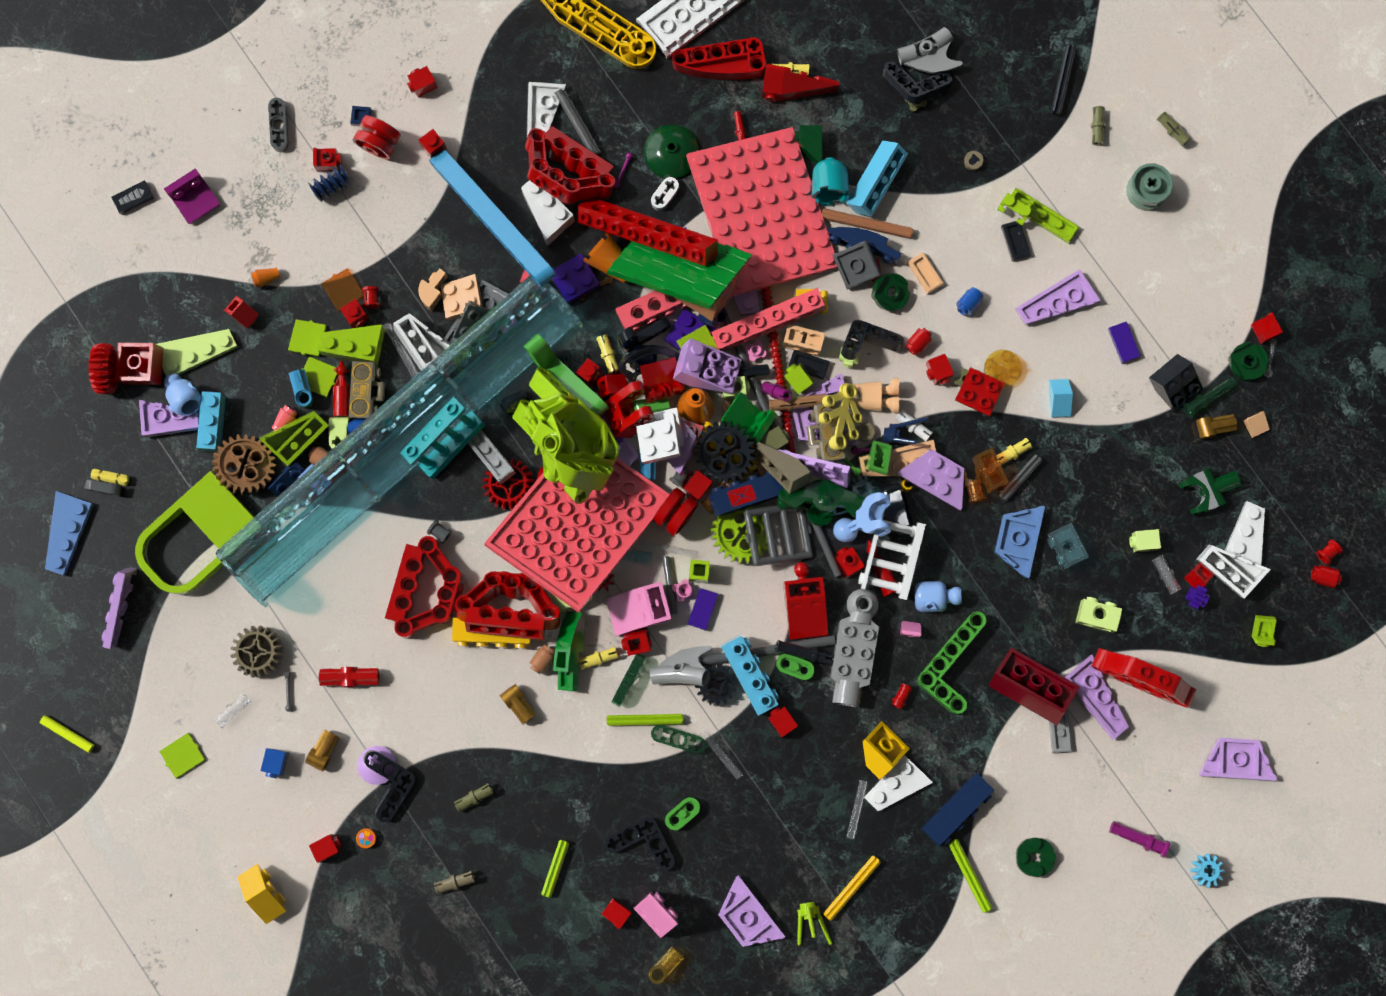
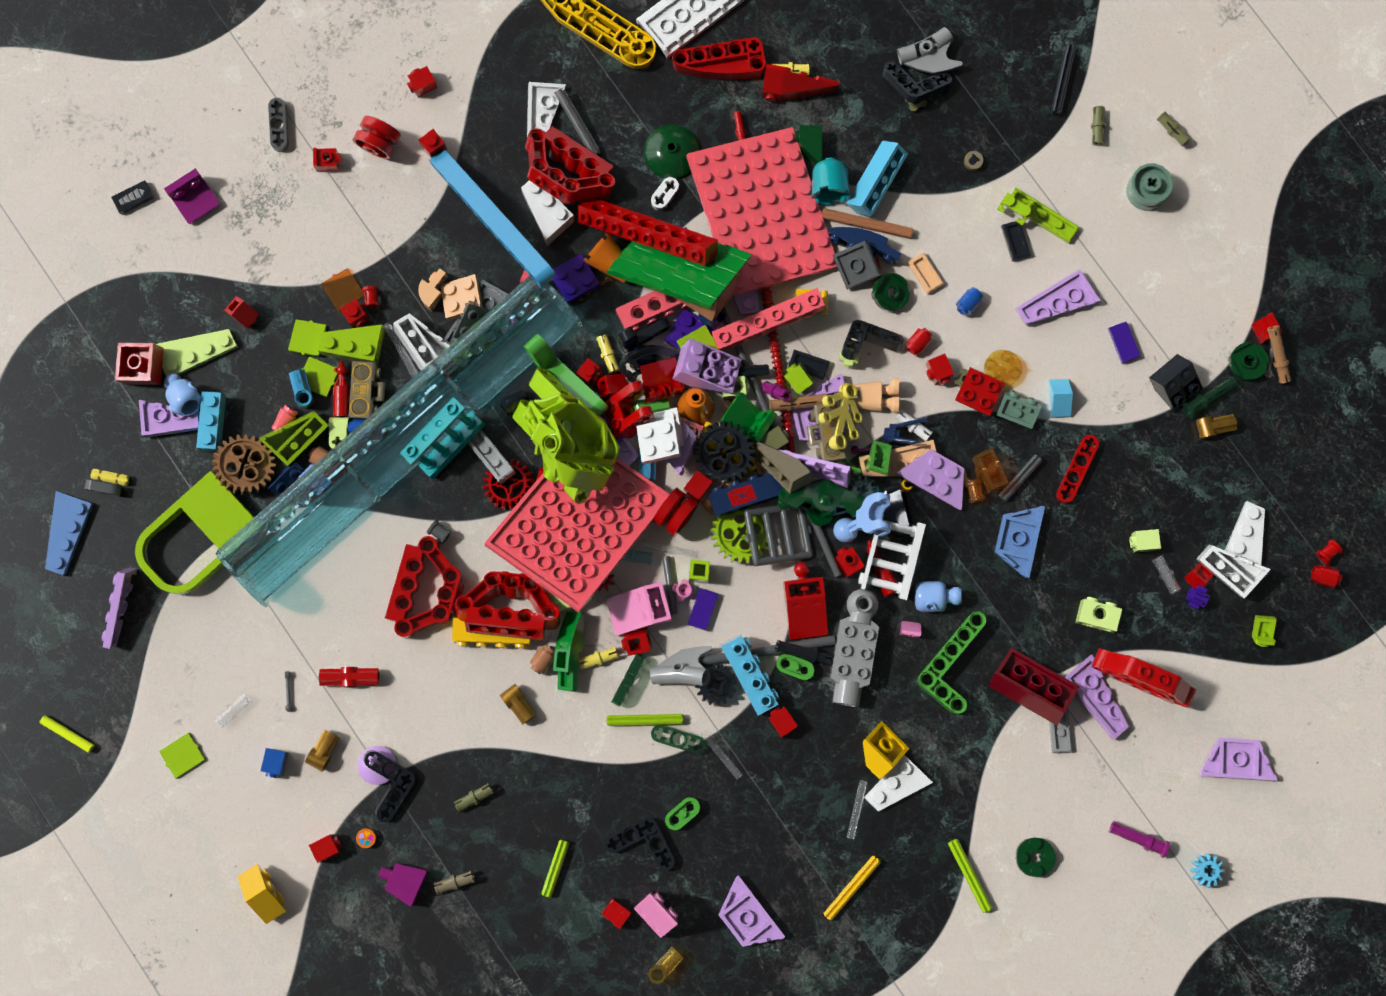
red gear [88,343,119,395] -> none
dark tan gear [230,625,283,678] -> none
orange cone [251,267,280,288] -> none
dark blue piece [308,164,350,202] -> none
dark blue tile [350,106,372,126] -> none
magenta hinge [614,153,633,189] -> none
dark grey bush [669,466,693,489] -> none
bright pink plate [745,340,767,362] -> none
light nougat brick [783,324,825,356] -> none
lime plant [797,902,832,946] -> none
dark tan tile [857,422,876,442] -> none
red pin [892,683,913,710] -> none
dark blue brick [920,773,994,846] -> none
light yellow pin [993,438,1032,467] -> none
clear light blue brick [1047,523,1089,569] -> none
dark green connector [1178,468,1241,515] -> none
light nougat slope [1243,411,1270,438] -> none
none -> magenta torso [378,863,429,907]
none -> sand green bracket [996,390,1041,429]
none -> red beam [1056,435,1099,504]
none -> medium nougat pin [1267,325,1292,383]

